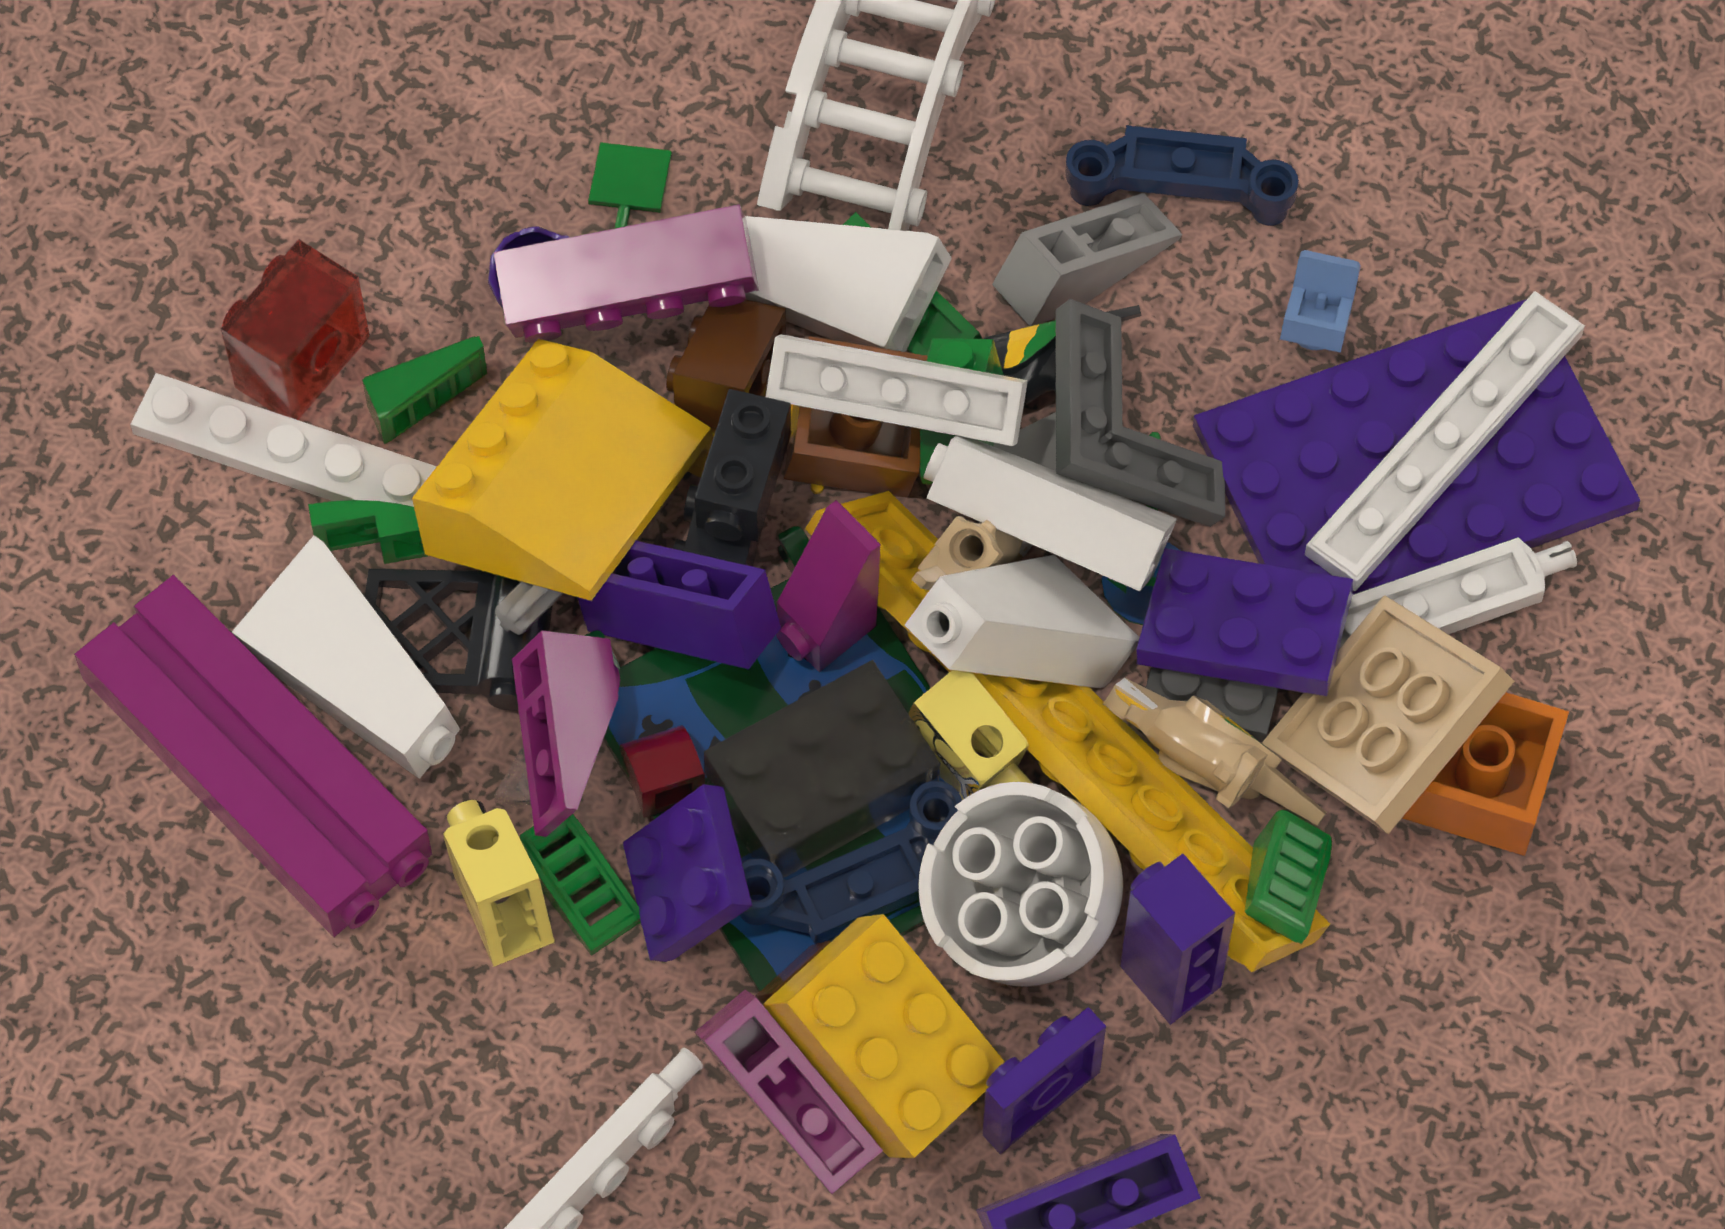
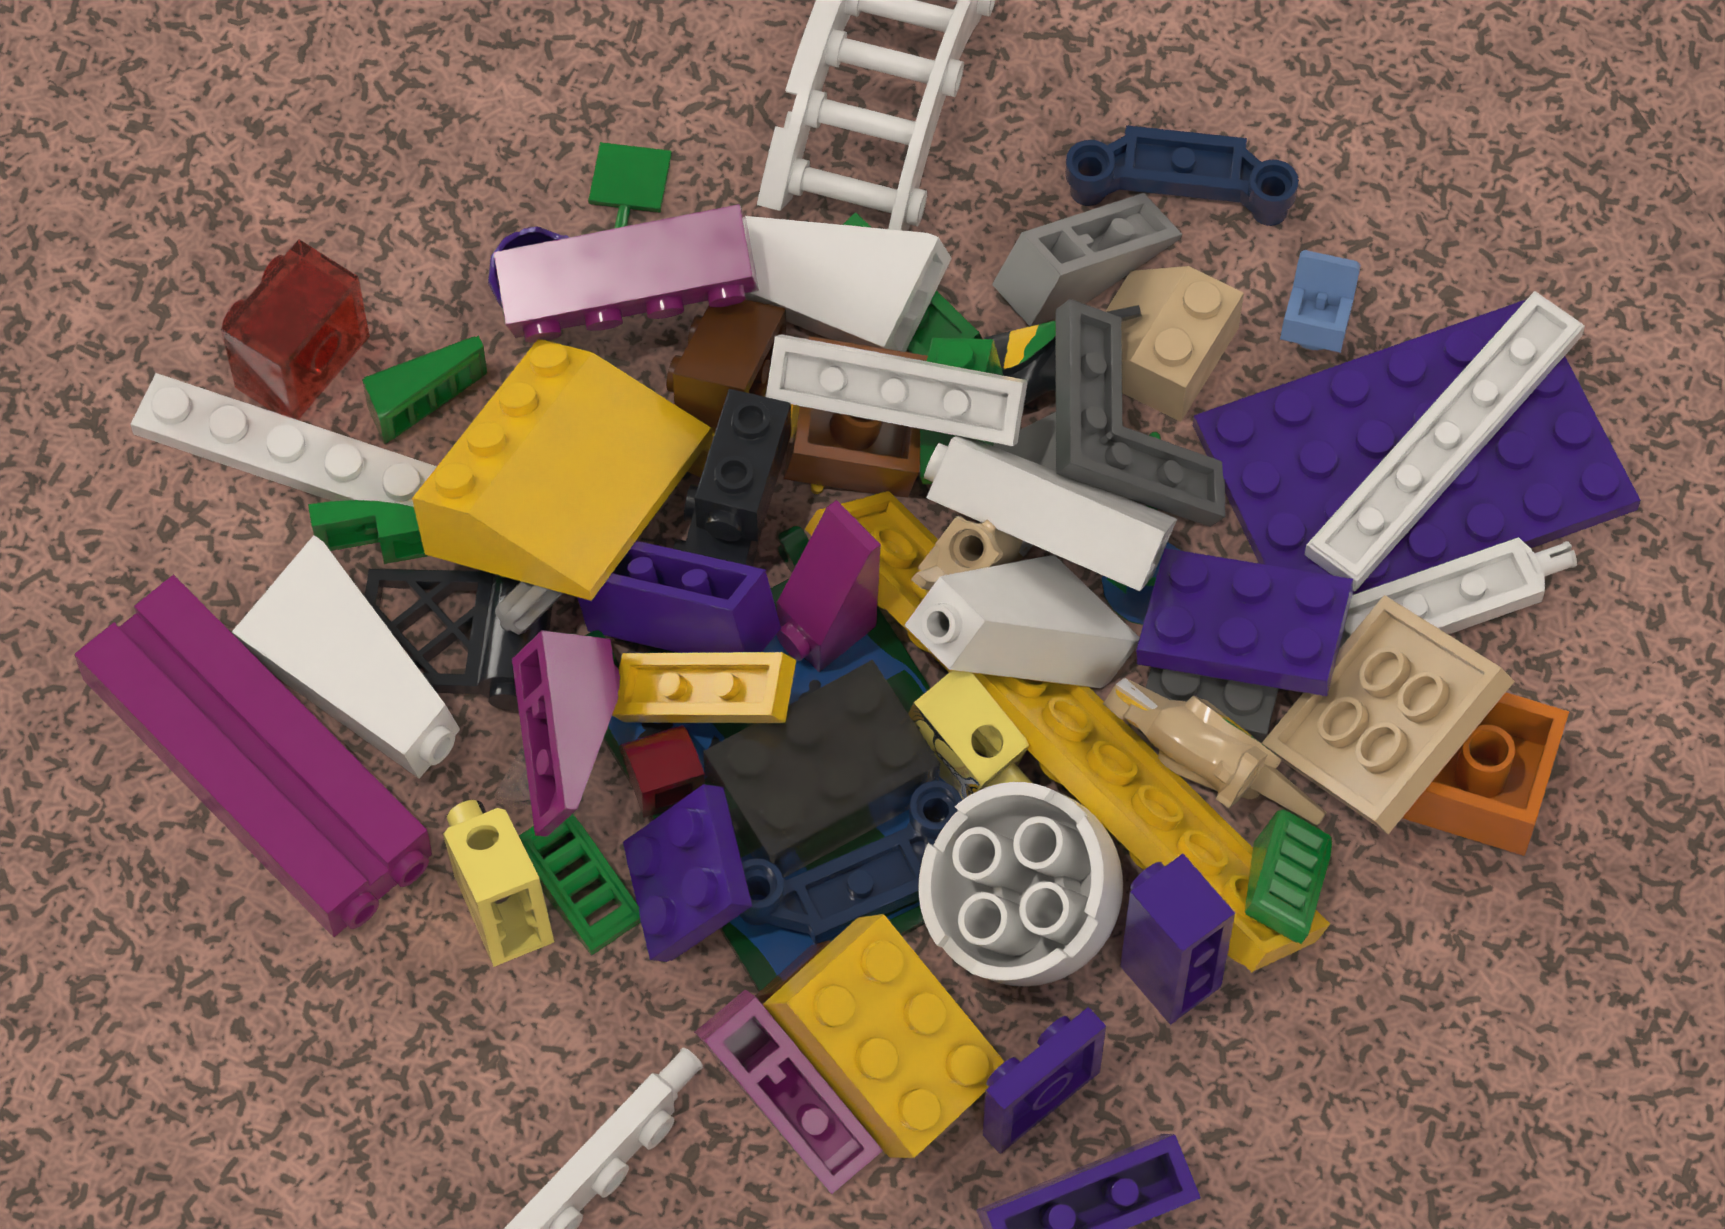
none -> yellow plate [612,652,796,723]
none -> tan slope [1105,266,1244,422]

